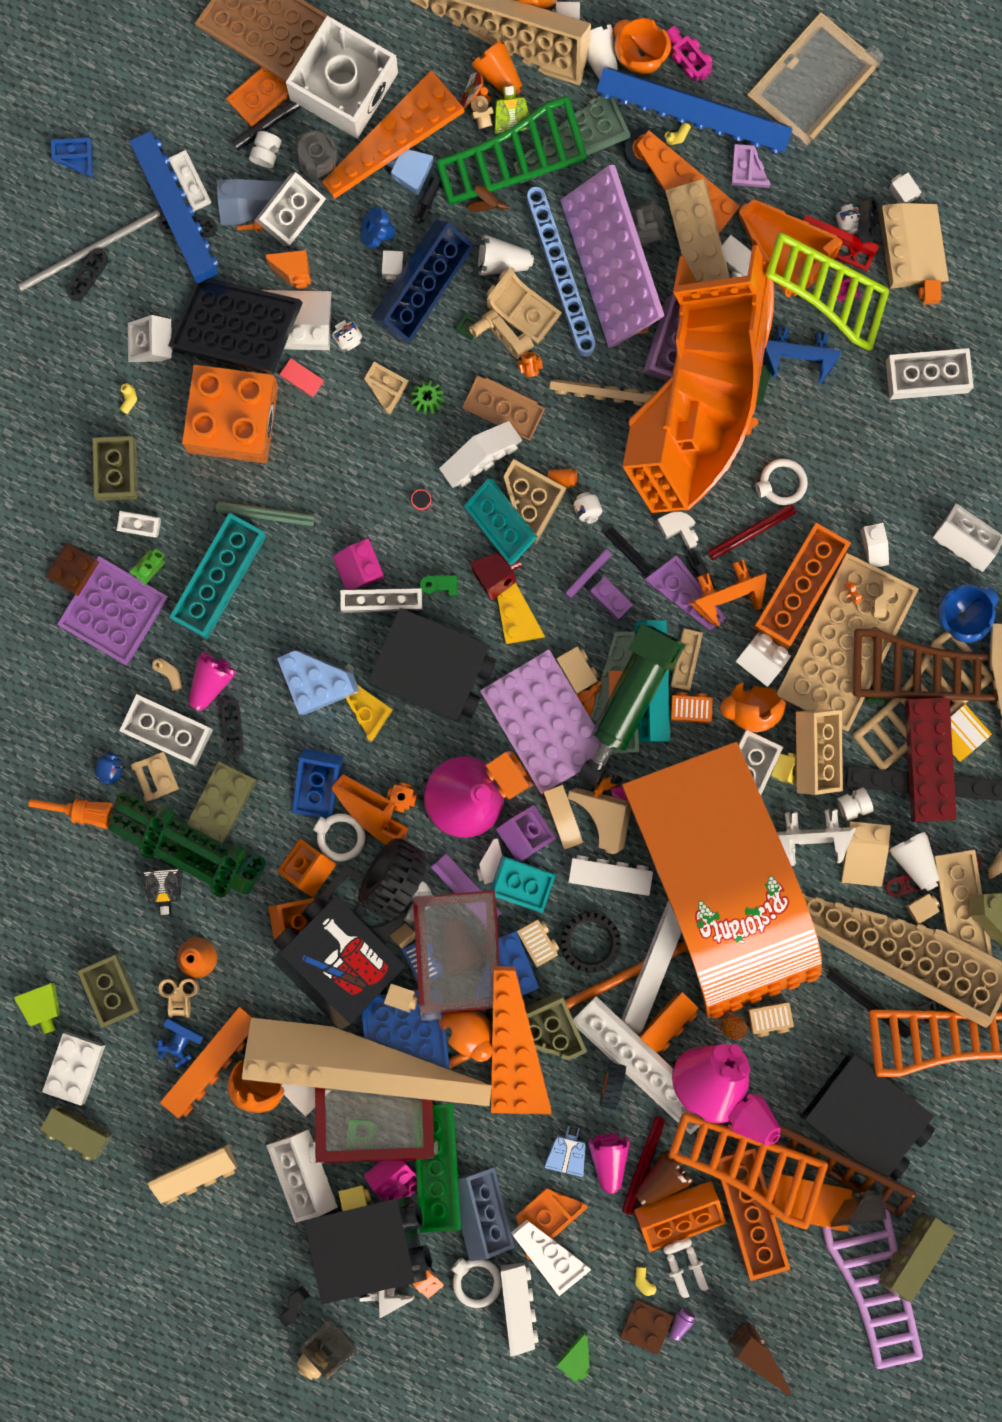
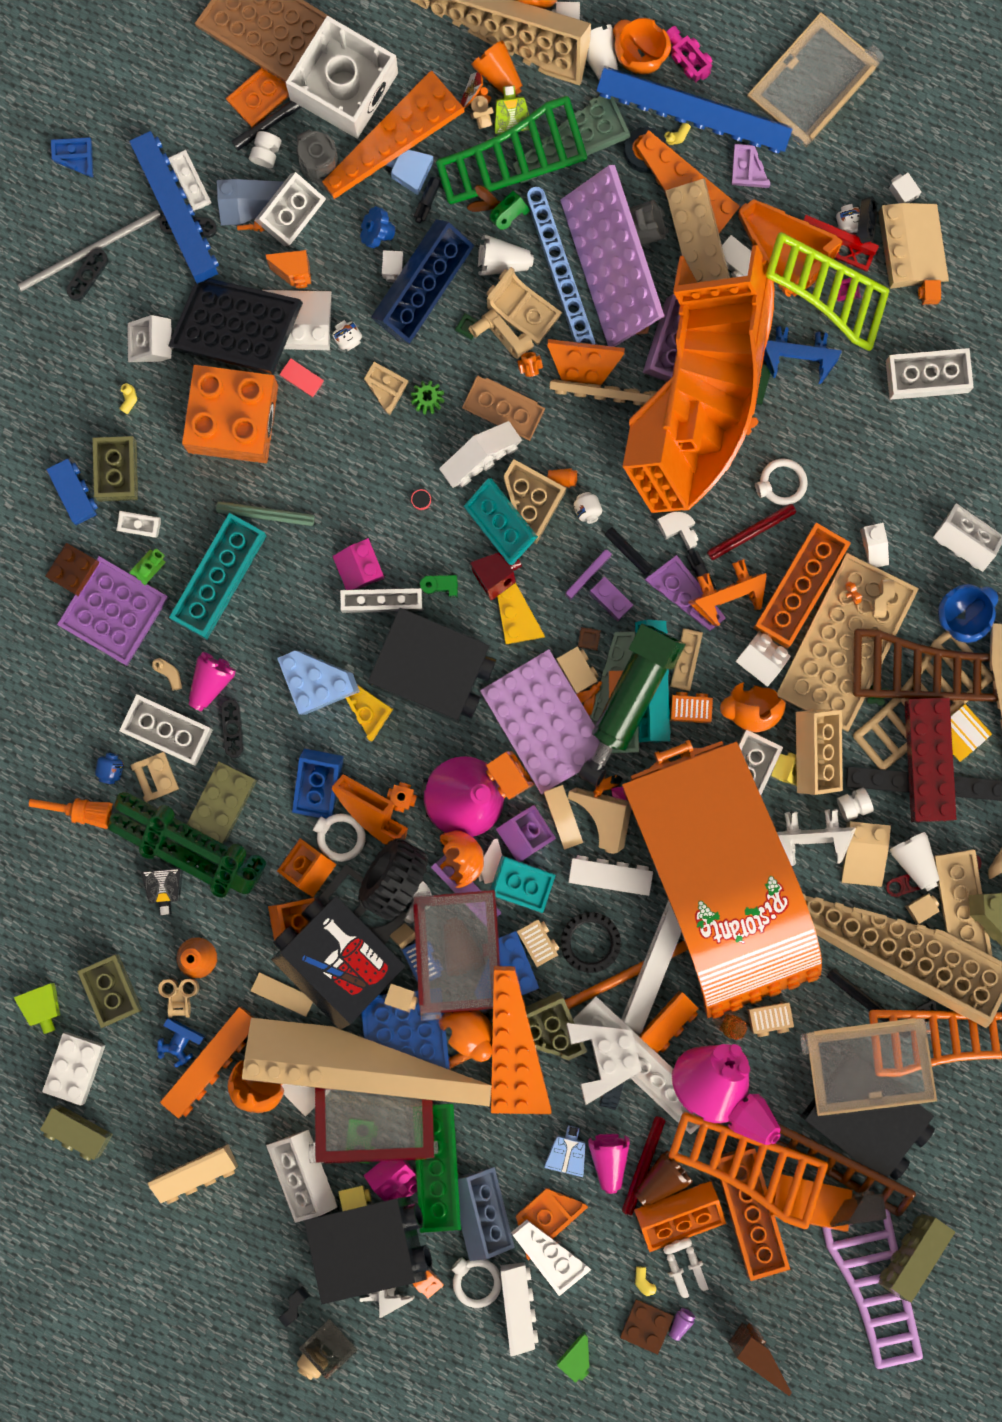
none -> blue brick [46,459,98,525]
none -> tan tile [251,972,313,1017]
none -> orange piece [440,830,484,888]
none -> green leg [490,191,531,230]
none -> orange wing [547,339,625,385]
none -> white wing [566,1023,642,1105]
none -> reddish brown tile [578,627,601,651]
none -> orange piece [631,740,723,781]
none -> clear door [800,1018,937,1116]

